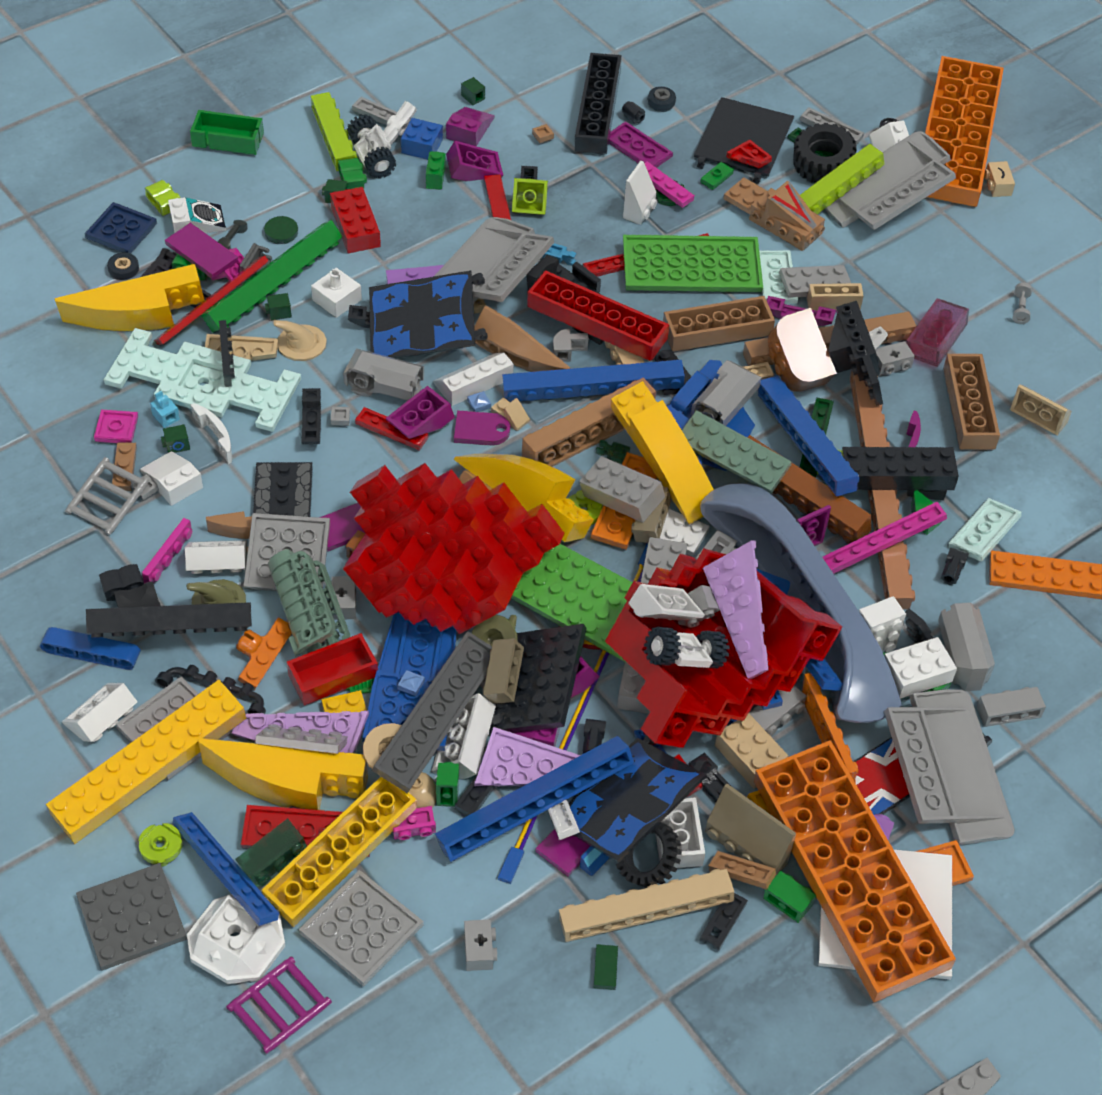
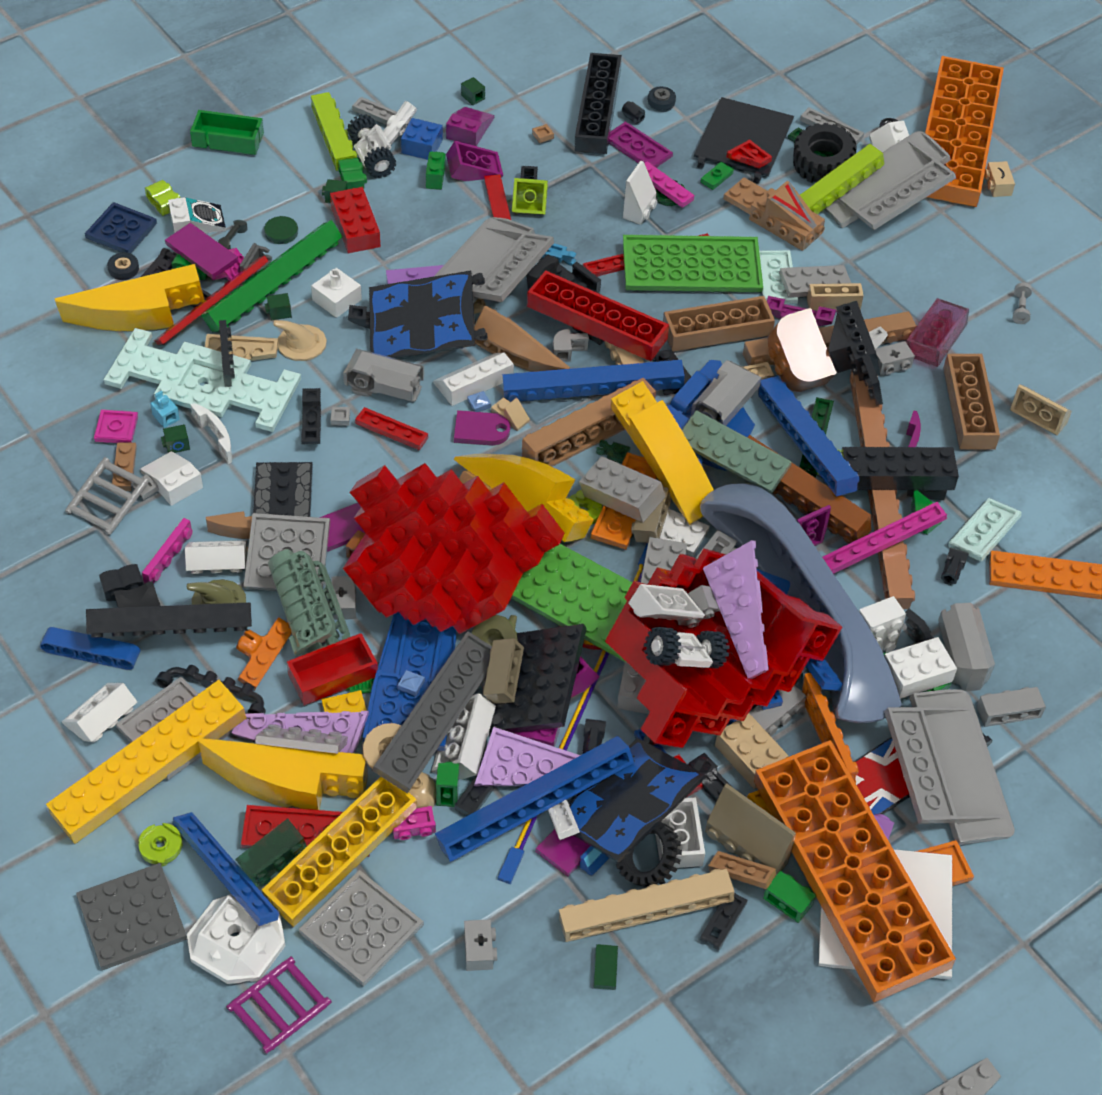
magenta slope [386,386,455,438] -> none

